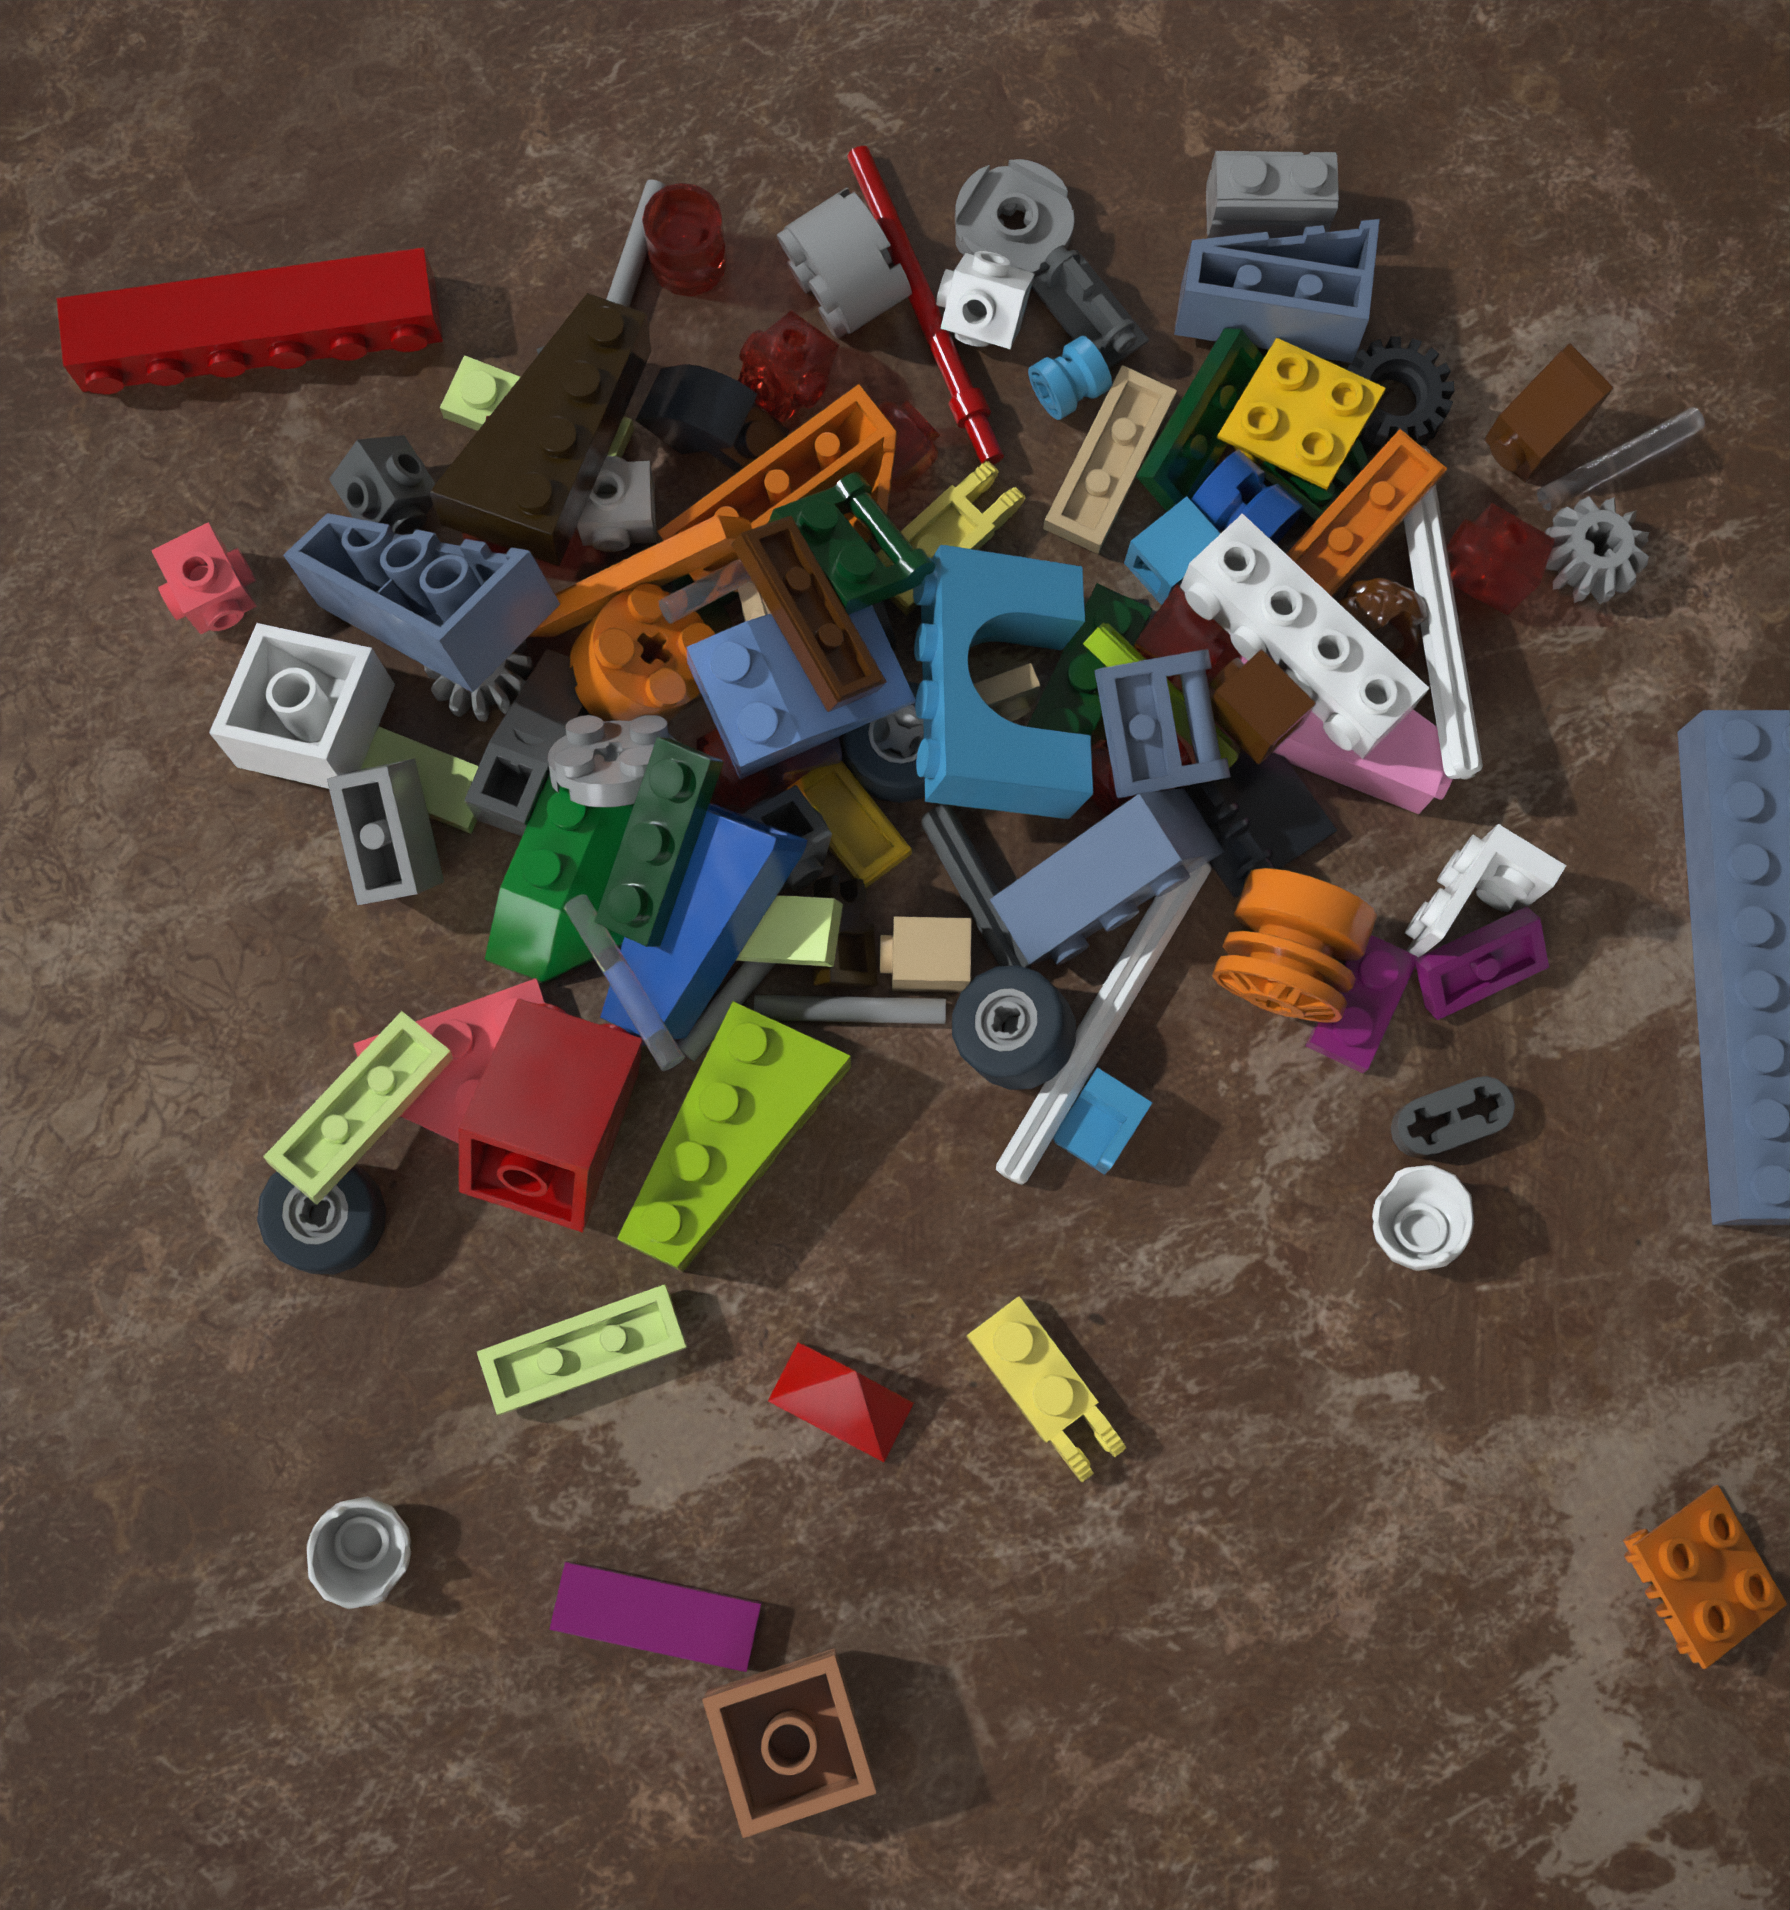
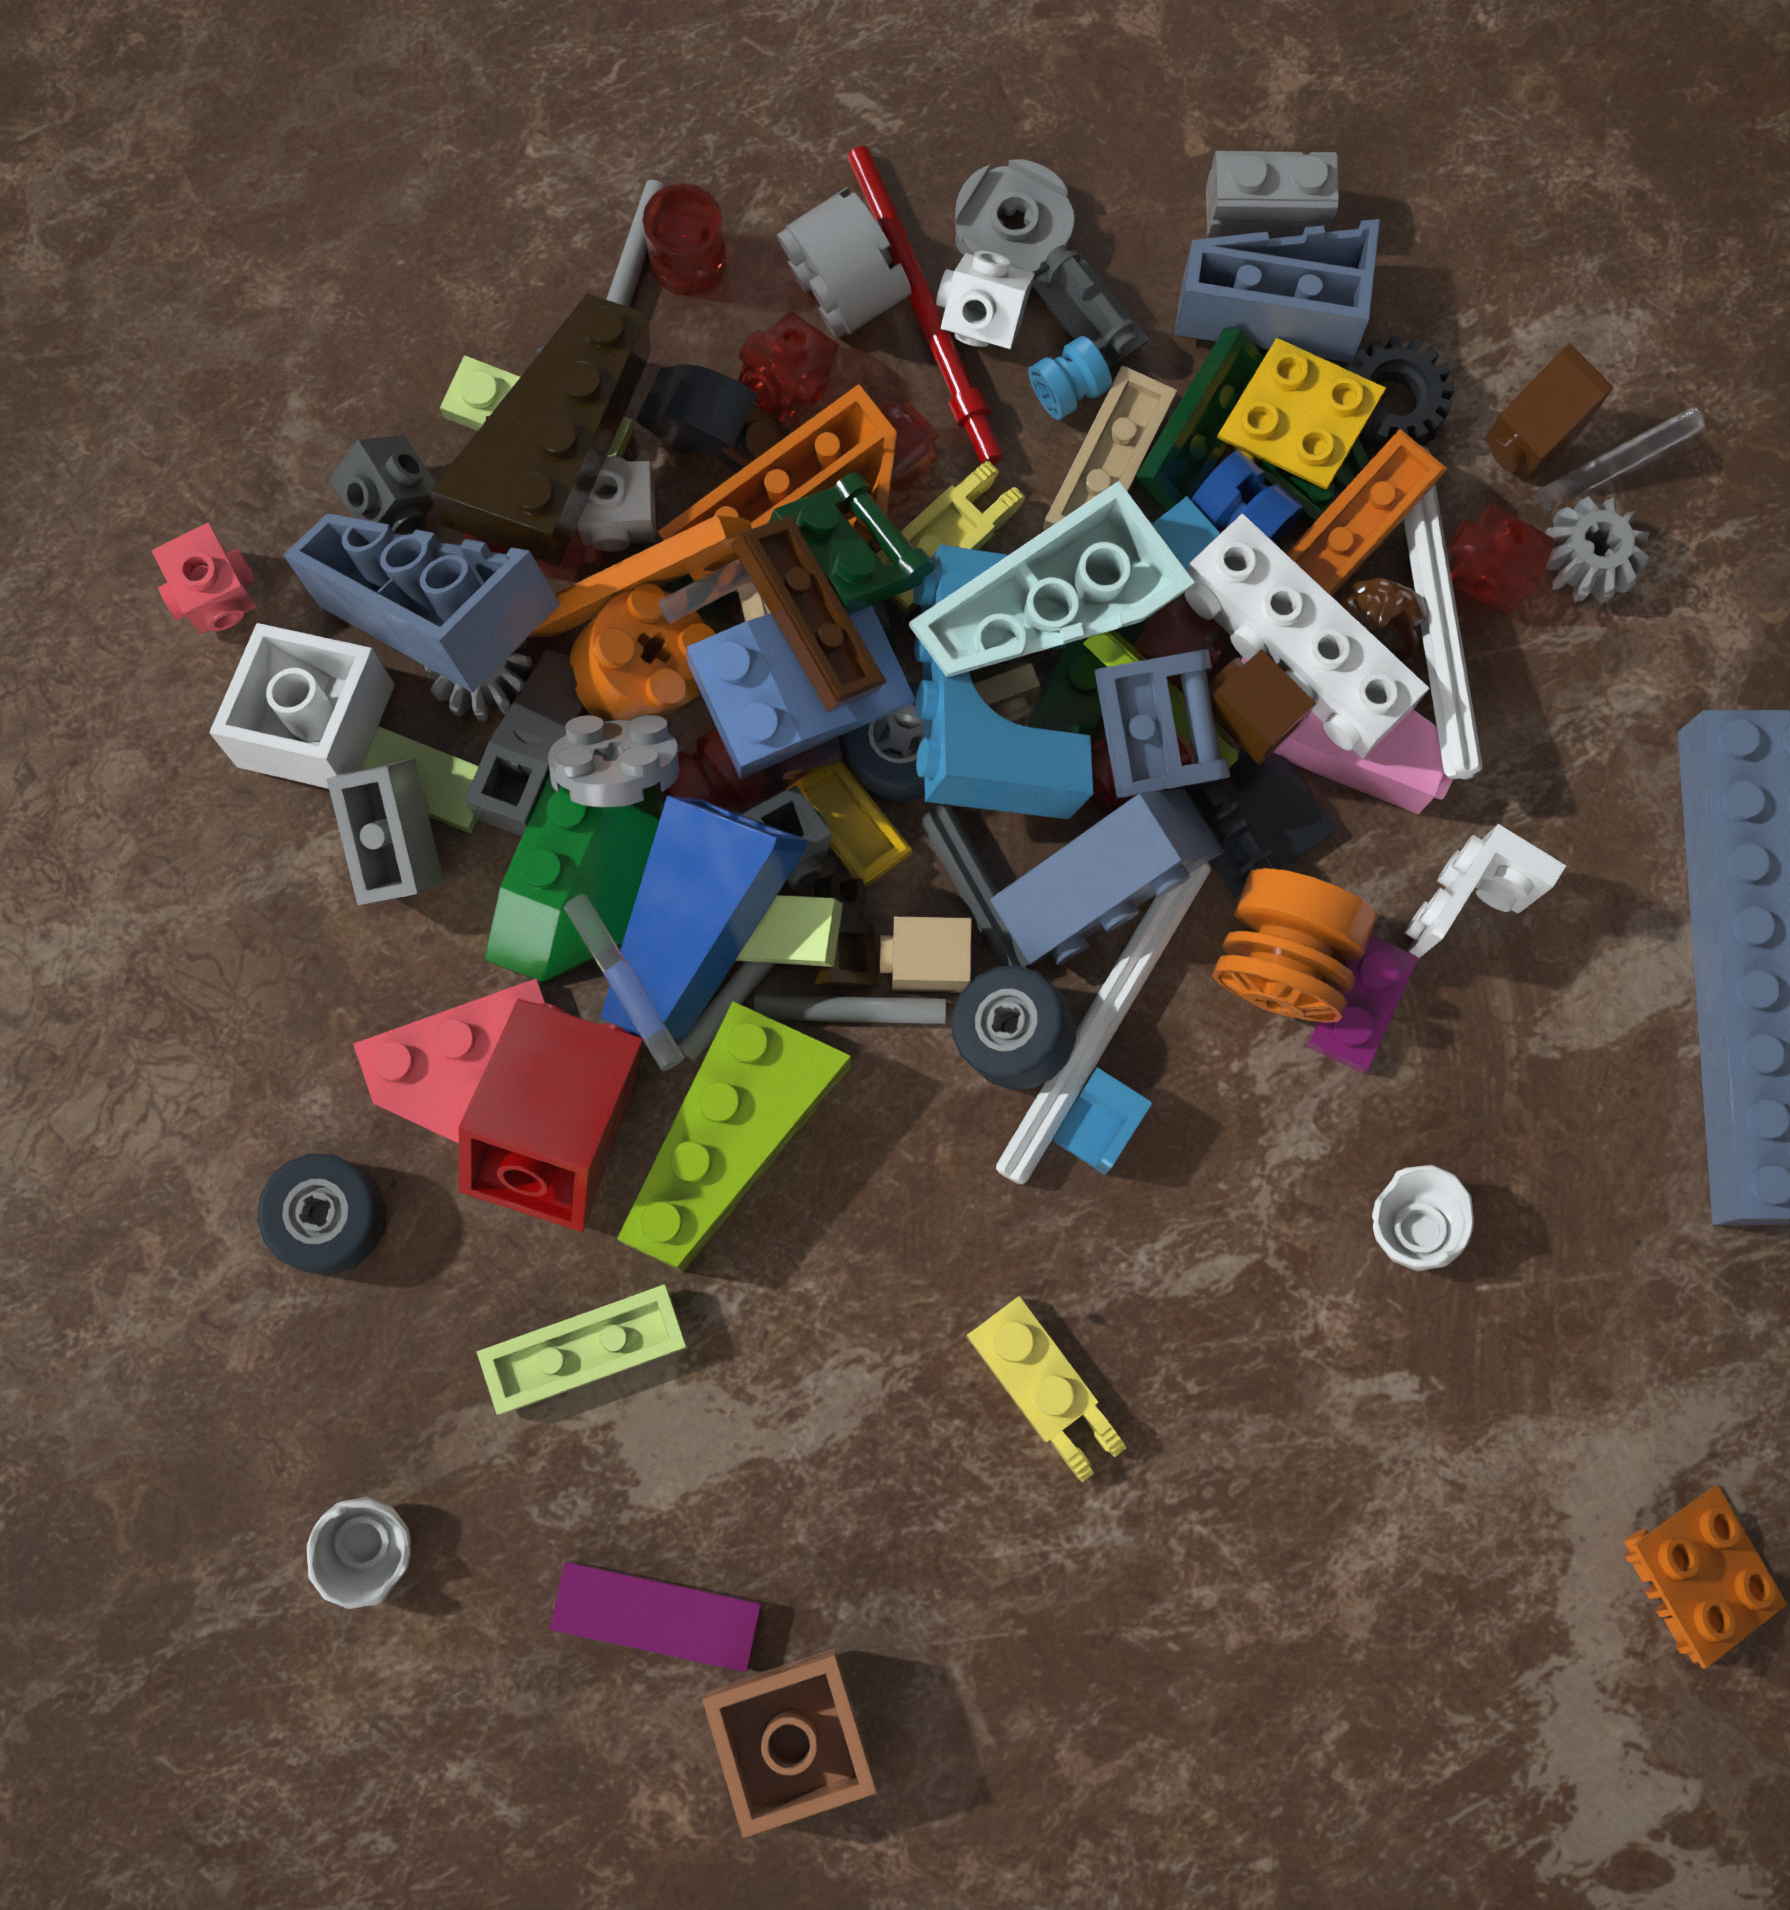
red brick [57,247,443,395] -> none
yellowish green plate [263,1011,453,1205] -> none
dark green plate [594,737,724,947] -> none
red slope [768,1342,914,1462] -> none
dark grey beam [1391,1076,1515,1159] -> none
magenta plate [1414,906,1549,1020] -> none
none -> light aqua wedge [909,481,1195,677]

